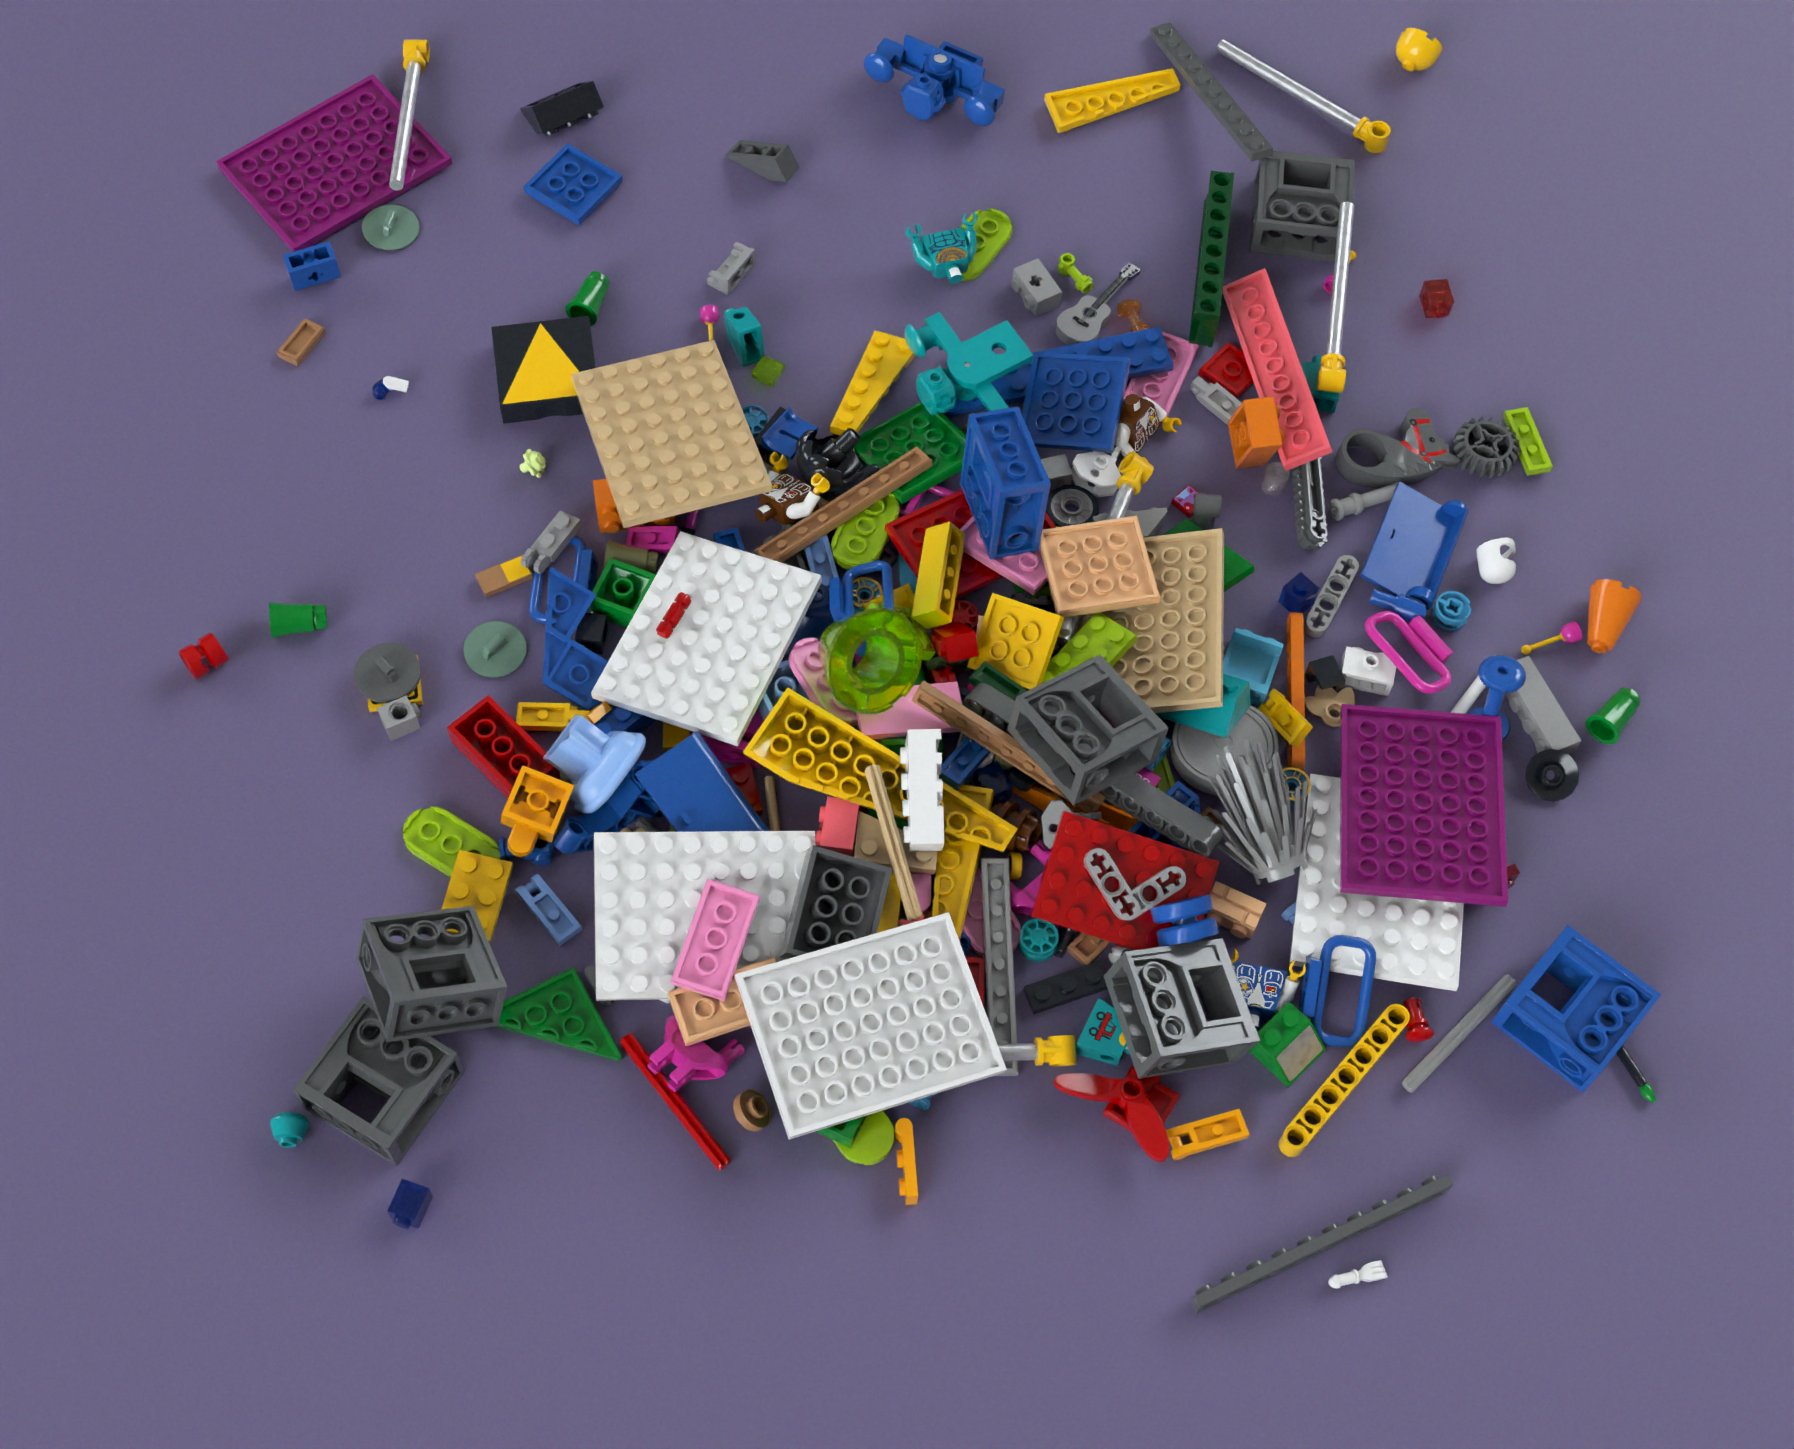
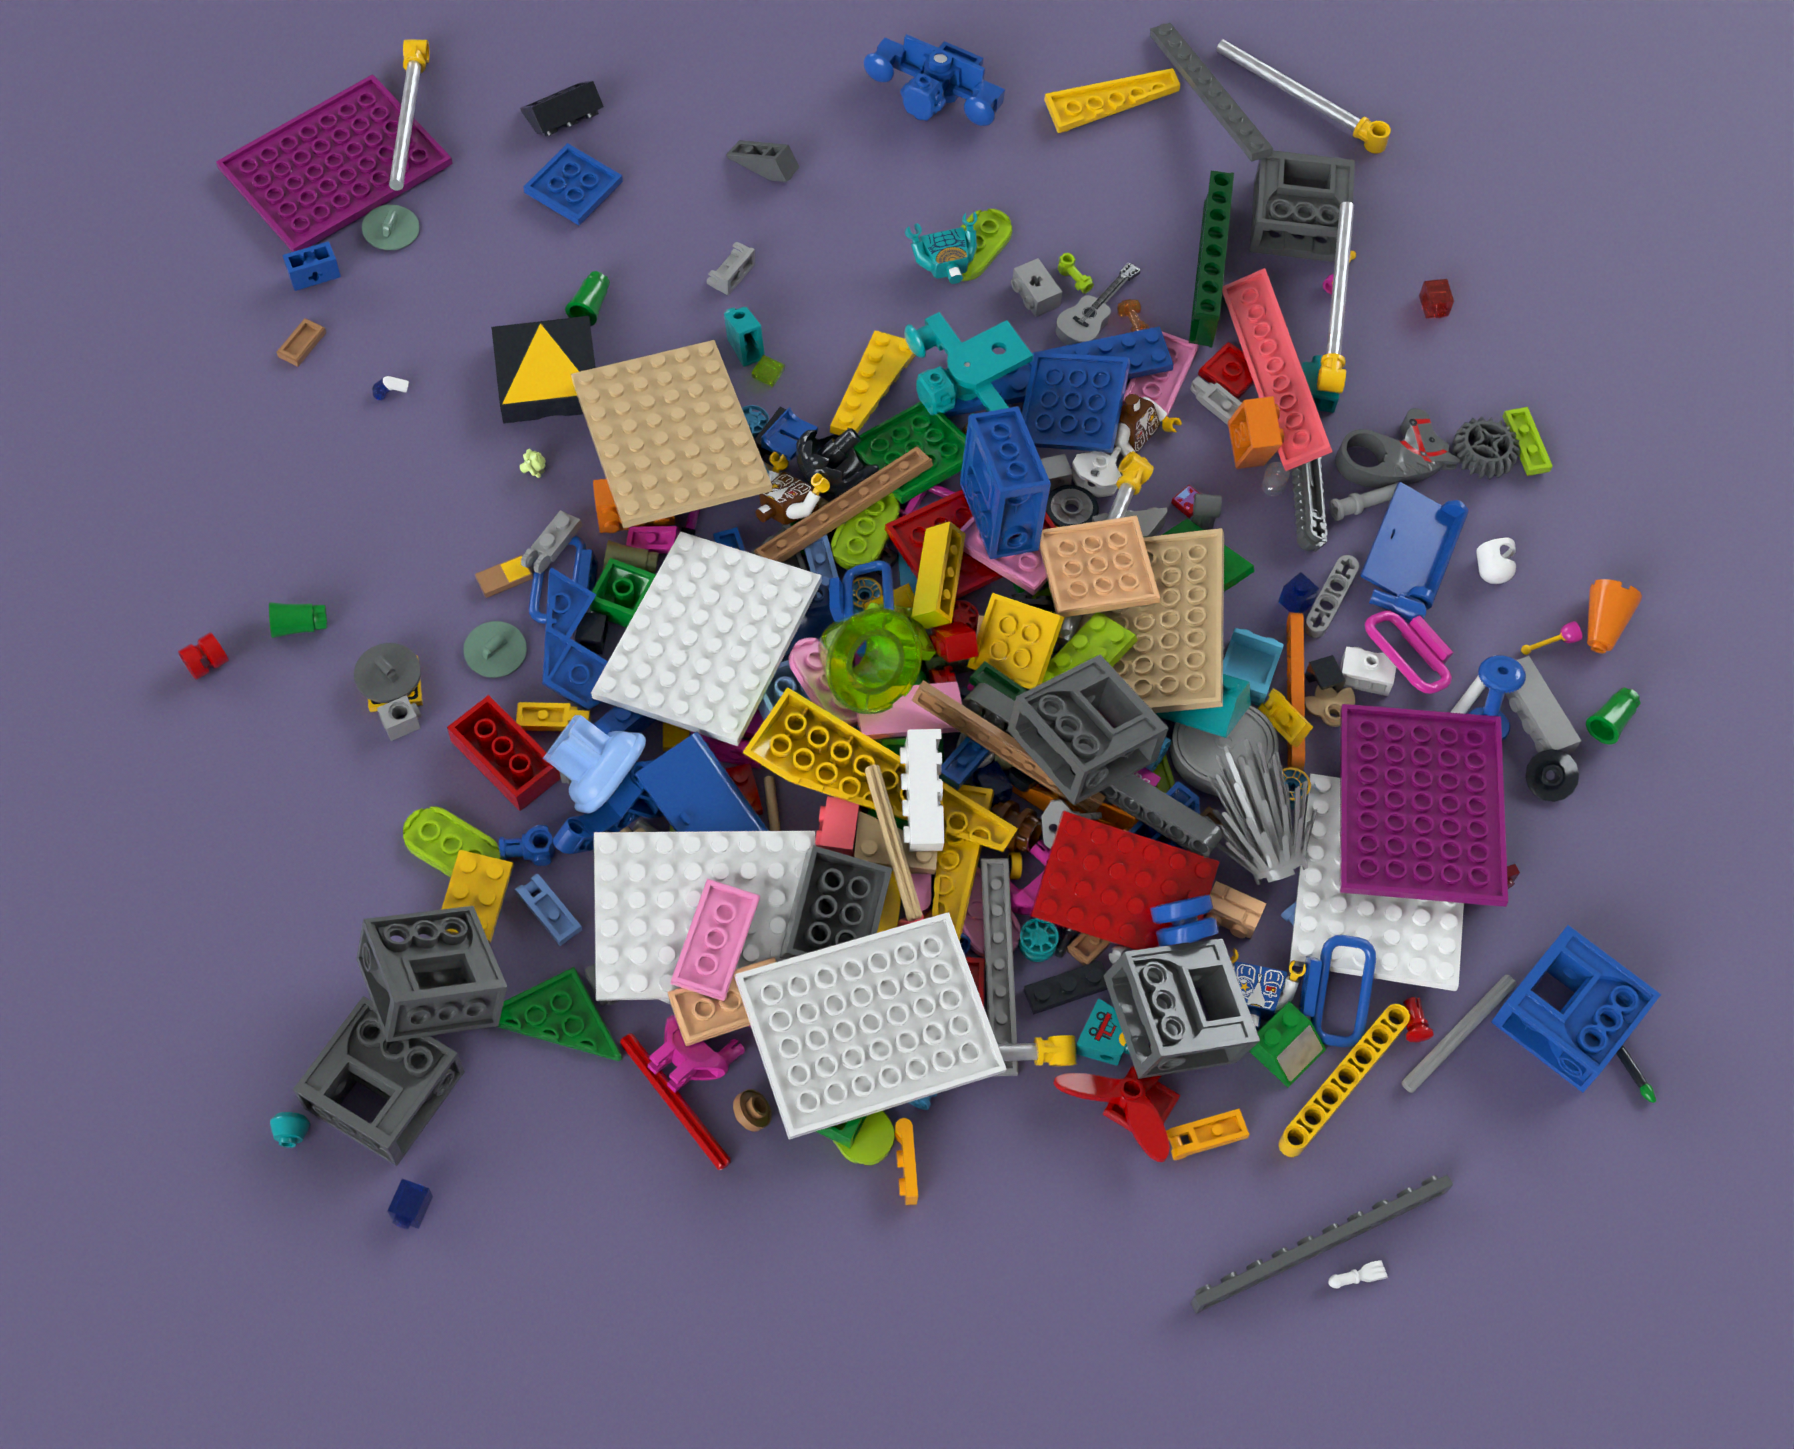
light orange brick [500,765,574,857] -> none
light orange tile [584,701,612,724] -> none
red axle [656,592,691,639] -> none
dark pink hinge [700,305,719,341] -> none
light grey beam [1084,848,1186,920] -> none
yellow cylinder [1396,28,1443,72] -> none
dark azure wheel [1431,591,1472,632] -> none

